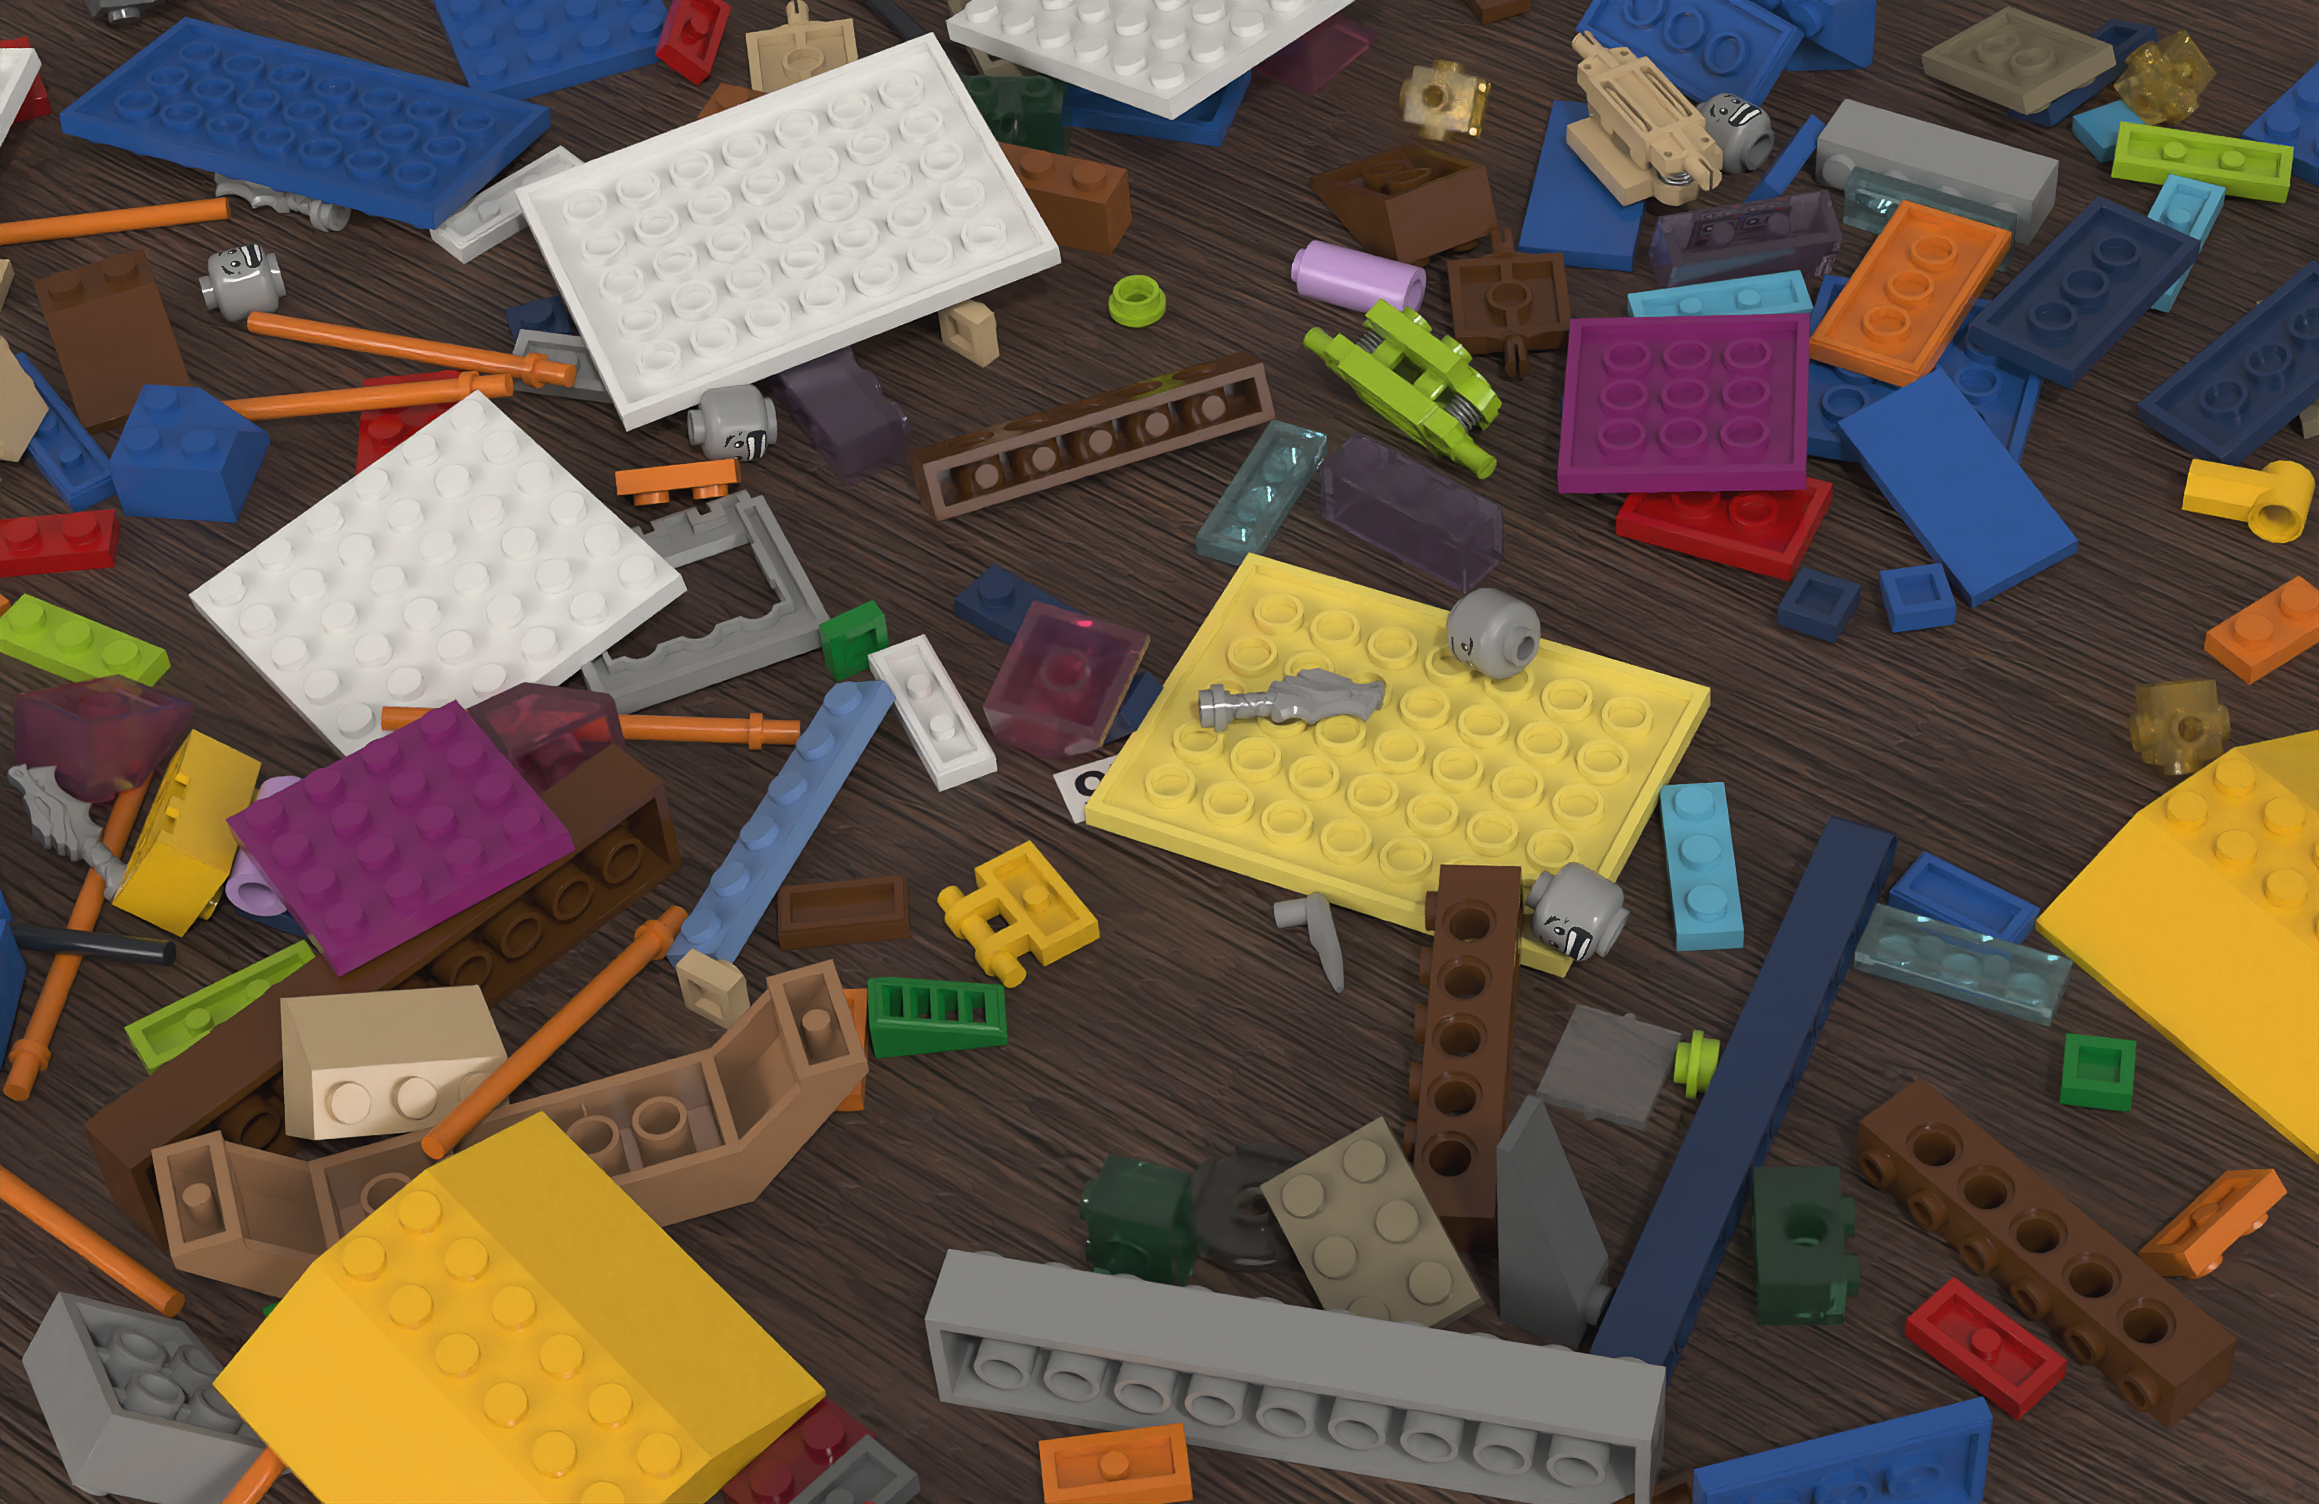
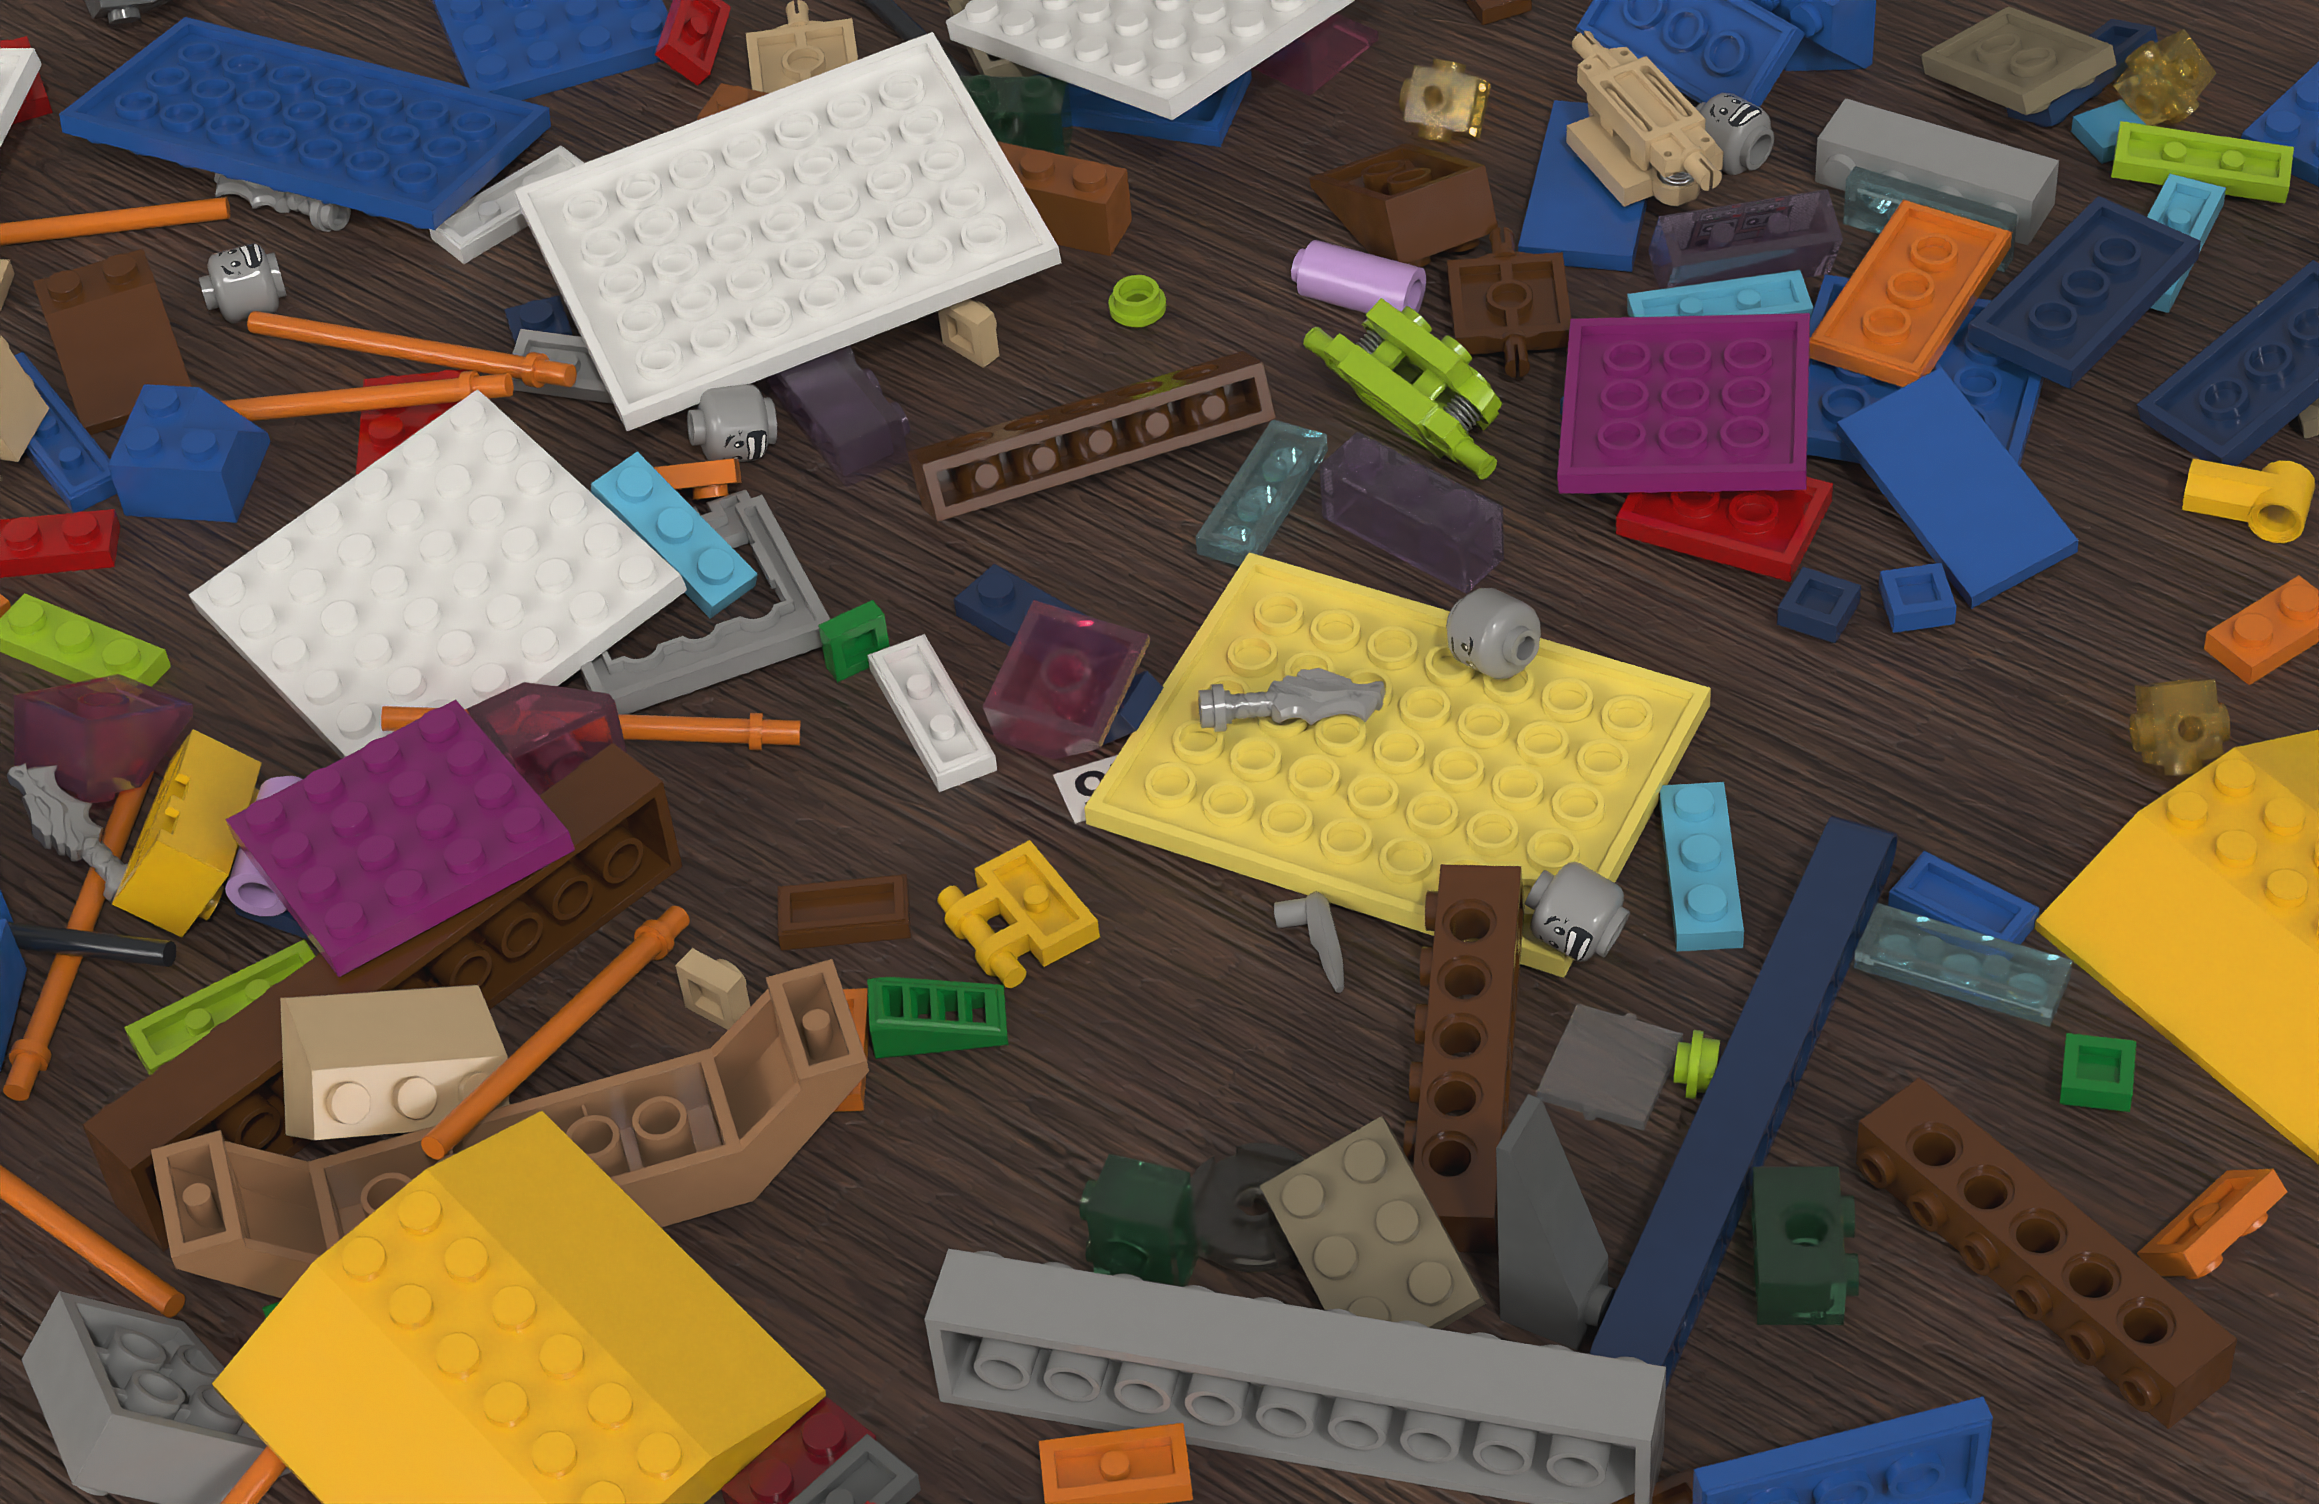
medium blue plate [665,680,895,971] -> none
blue tile [1736,114,1826,223] -> none
red plate [1905,1276,2067,1421] -> none
none -> medium azure plate [591,451,758,619]

